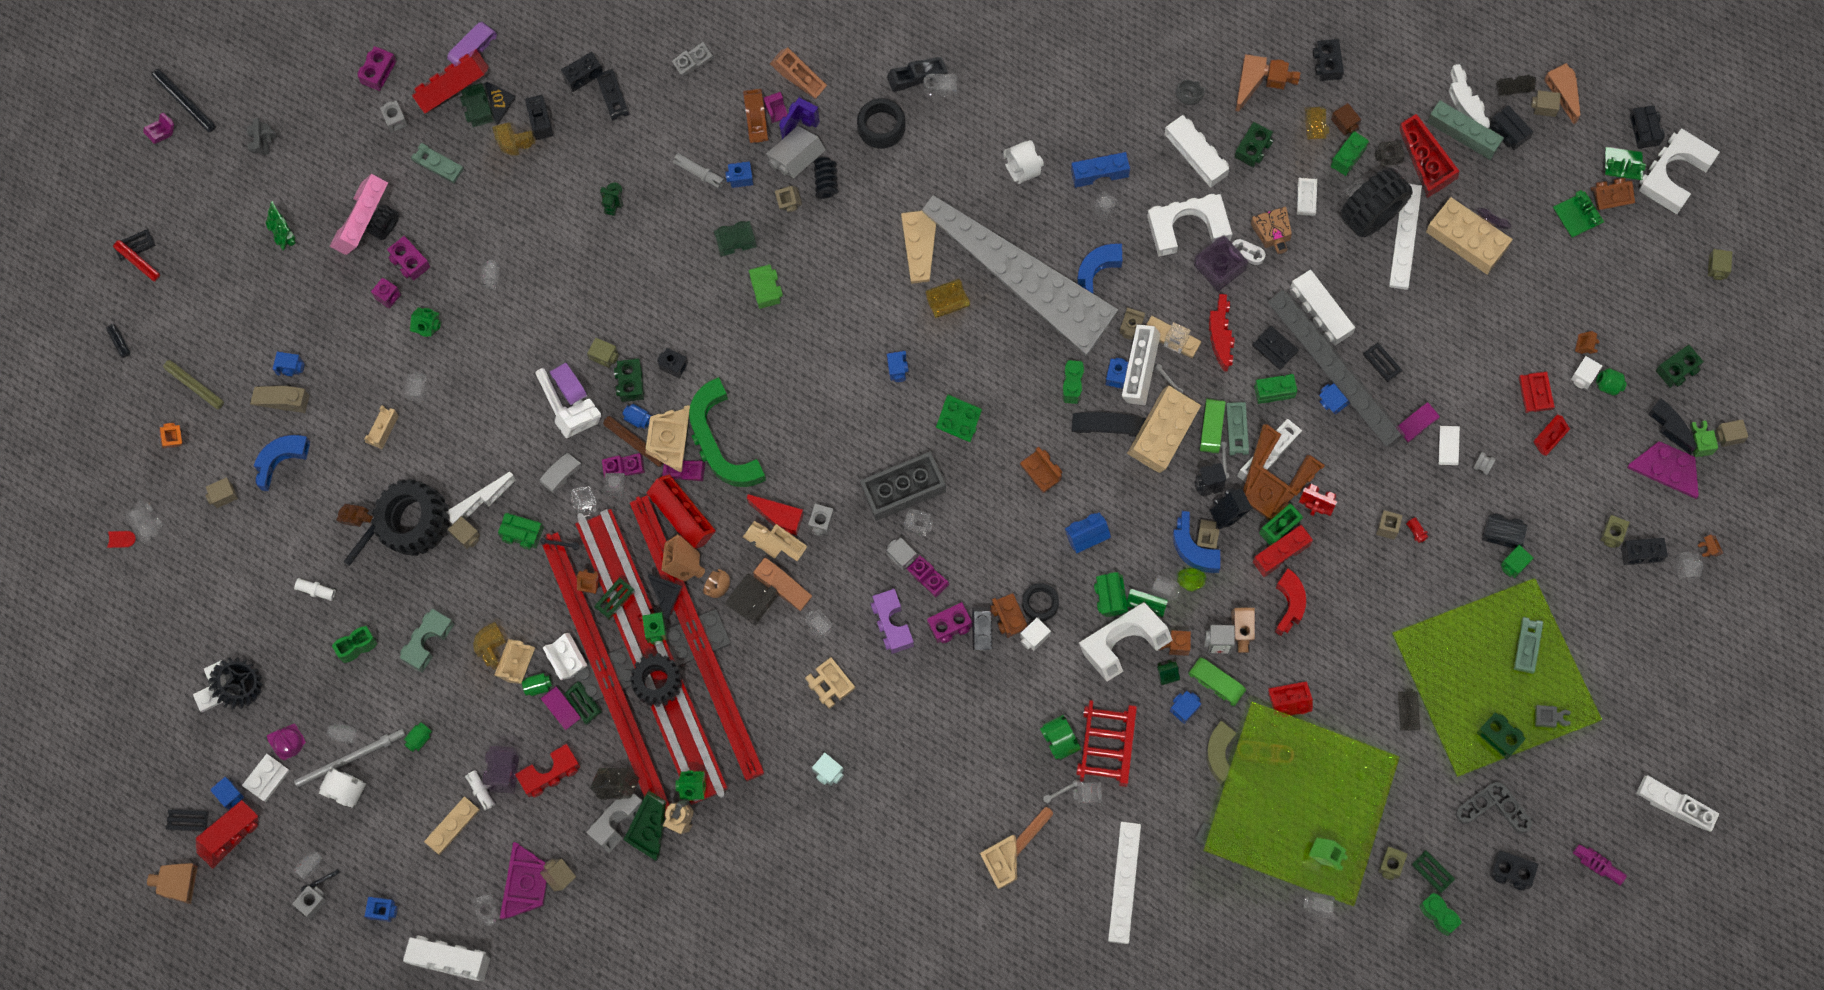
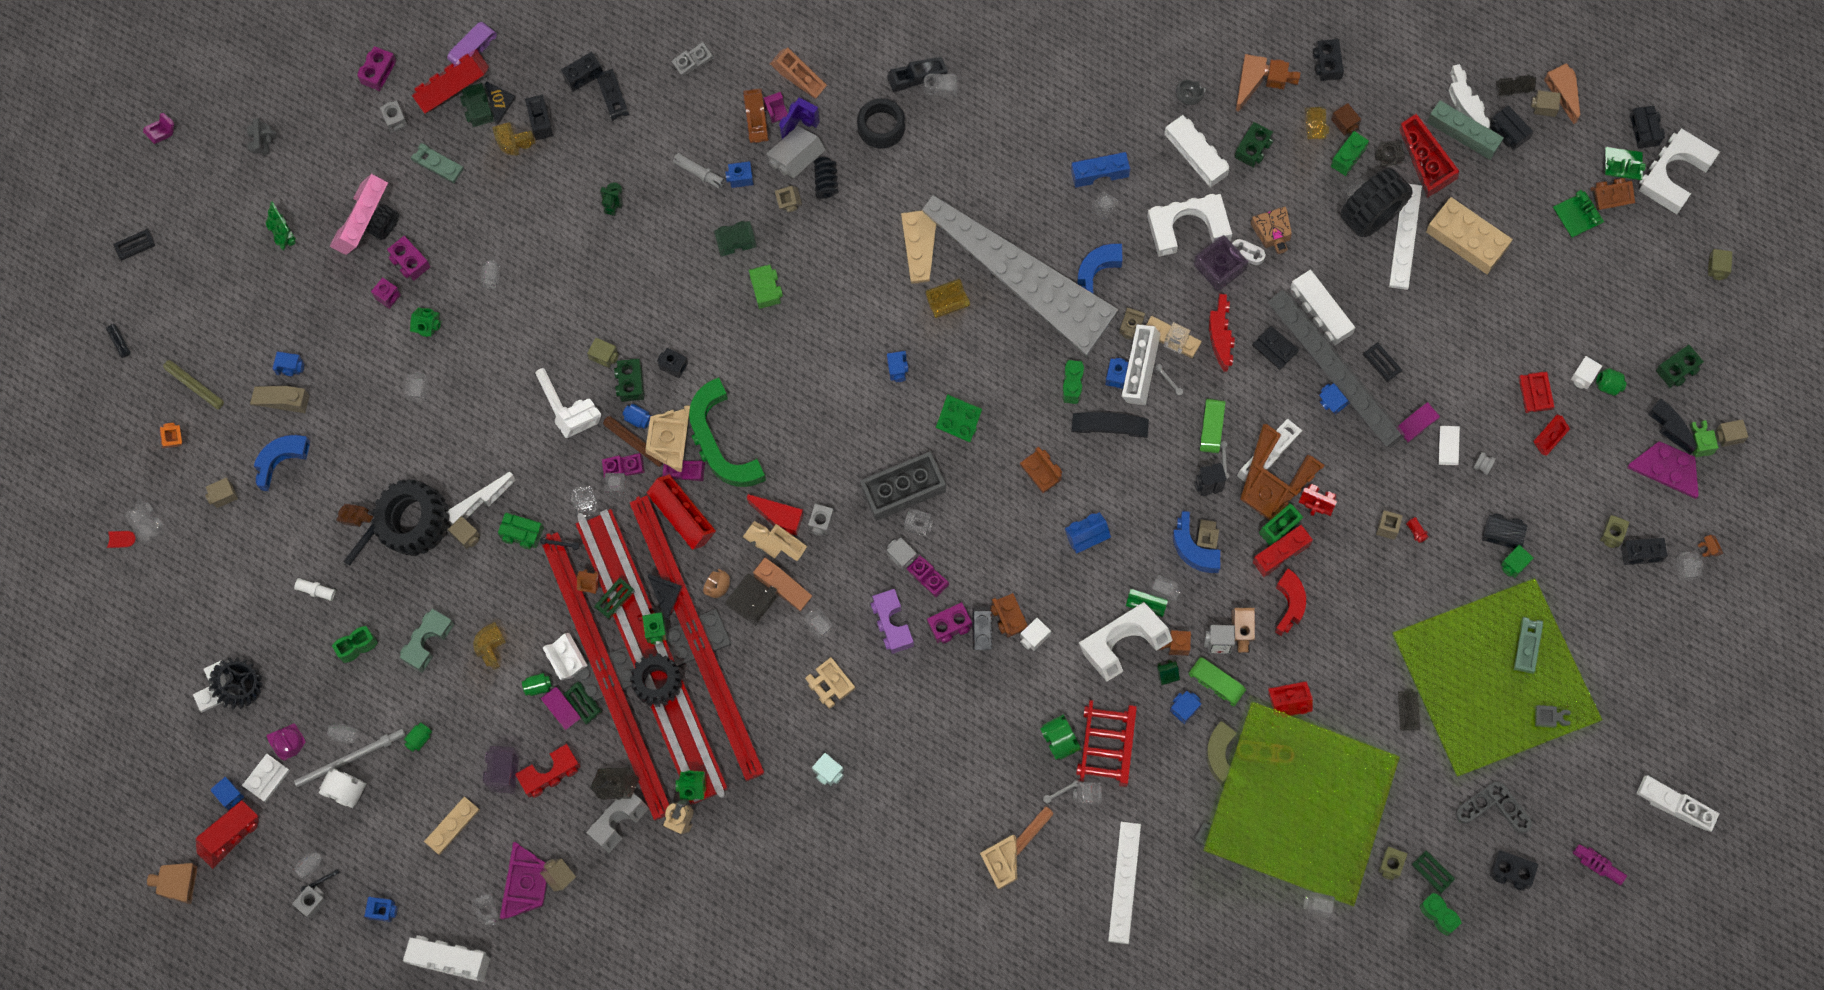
red axle [113,240,160,282] -> none
black axle [151,69,216,133] -> none
black tile [166,809,209,832] -> none
tan hinge [365,405,399,449] -> none
white pin [465,770,495,811] -> none
tan hinge [495,639,535,684] -> none
light grey slope [540,453,581,493] -> none
medium lavender beam [550,363,587,405] -> none
dark green wing [623,791,666,861] -> none
medium nougat torso [662,534,705,581] -> none
white brick [1003,140,1044,184] -> none
black tyre [1022,583,1059,622] -> none
green brick [1094,572,1128,617] -> none
tan brick [1127,386,1201,473] -> none
clear neon green plate [1177,568,1206,591] -> none
black brick [1209,488,1252,529] -> none
sand green plate [1226,402,1249,456] -> none
green brick [1254,374,1297,404] -> none
white plate [1297,178,1317,216] -> none
bright green brick [1309,838,1348,871] -> none
clear purple dish [1477,208,1512,229] -> none
dark green brick [1477,712,1526,760] -> none
dark orange tile [1575,331,1600,354] -> none

